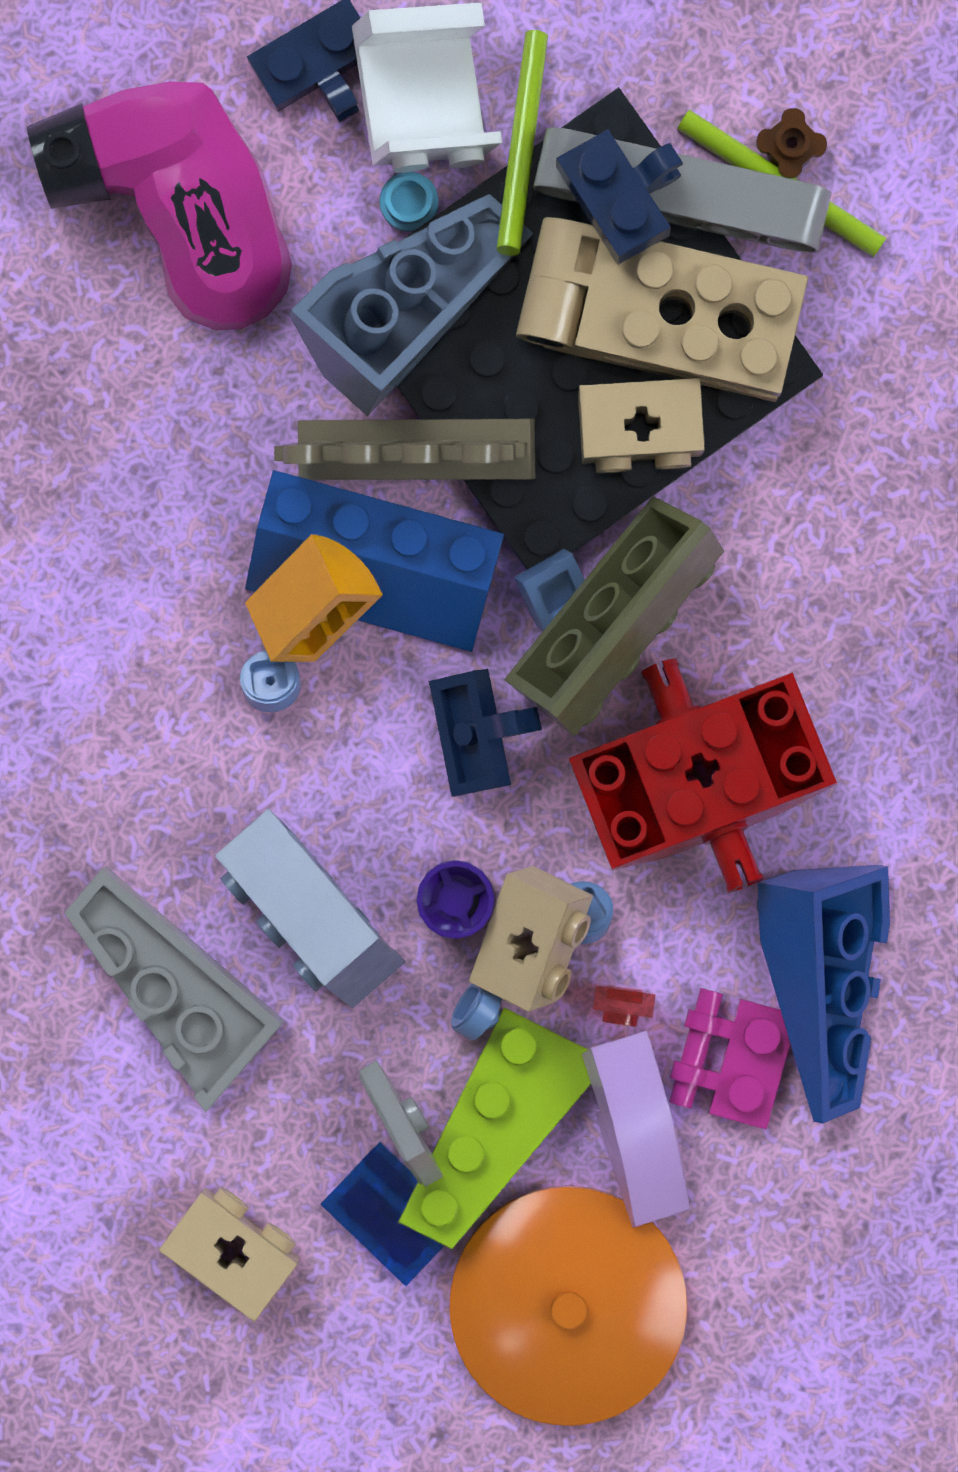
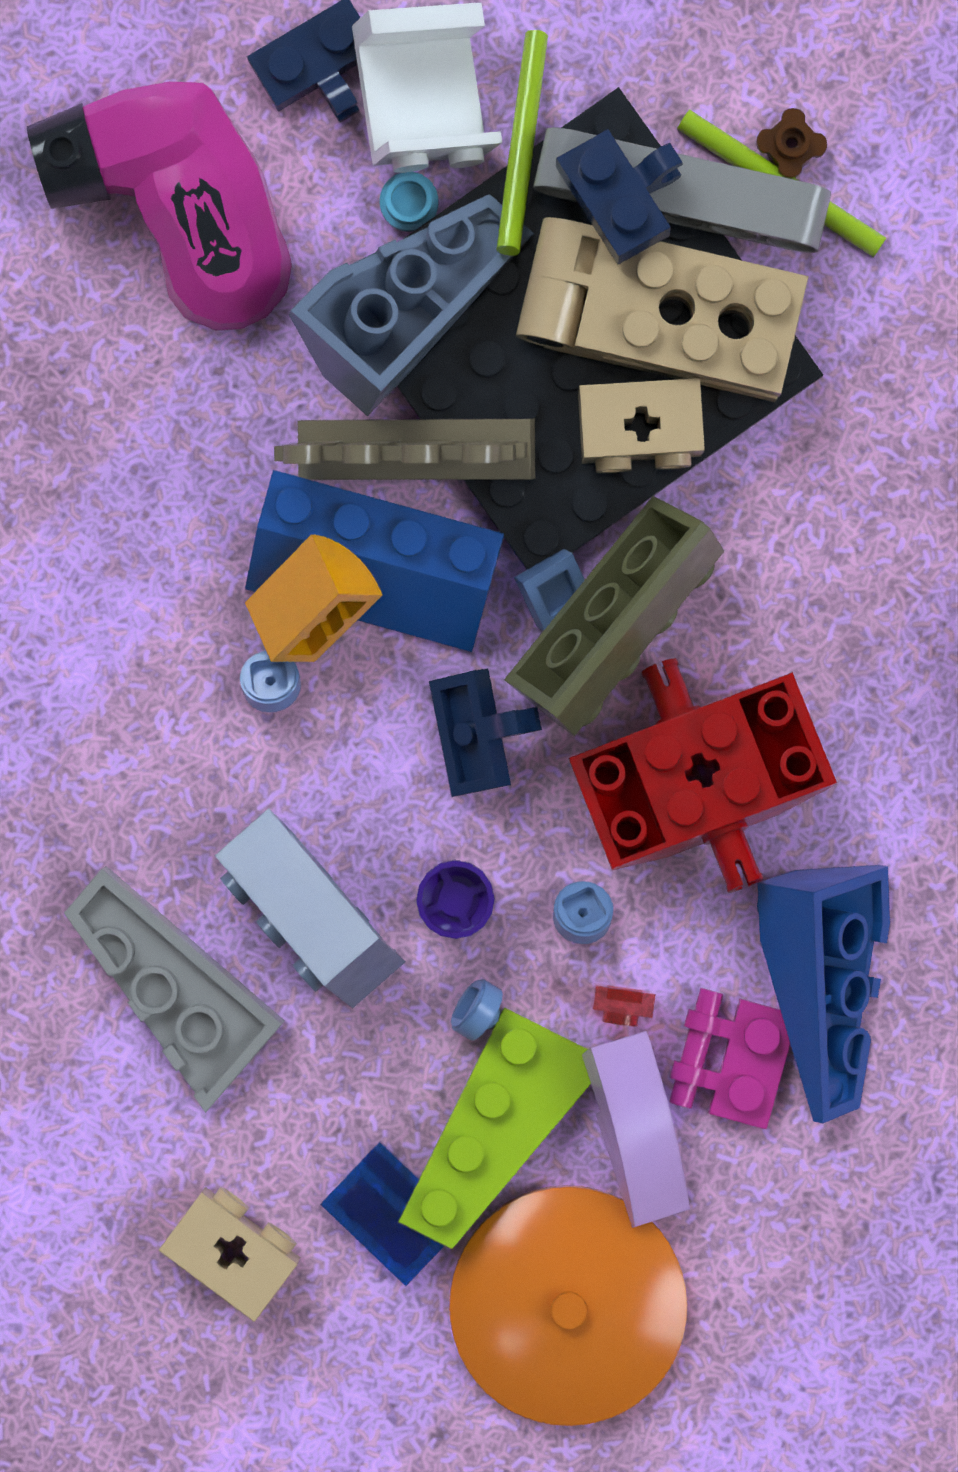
light grey plate [358,1060,443,1187] -> none
tan brick [468,866,593,1012] -> none

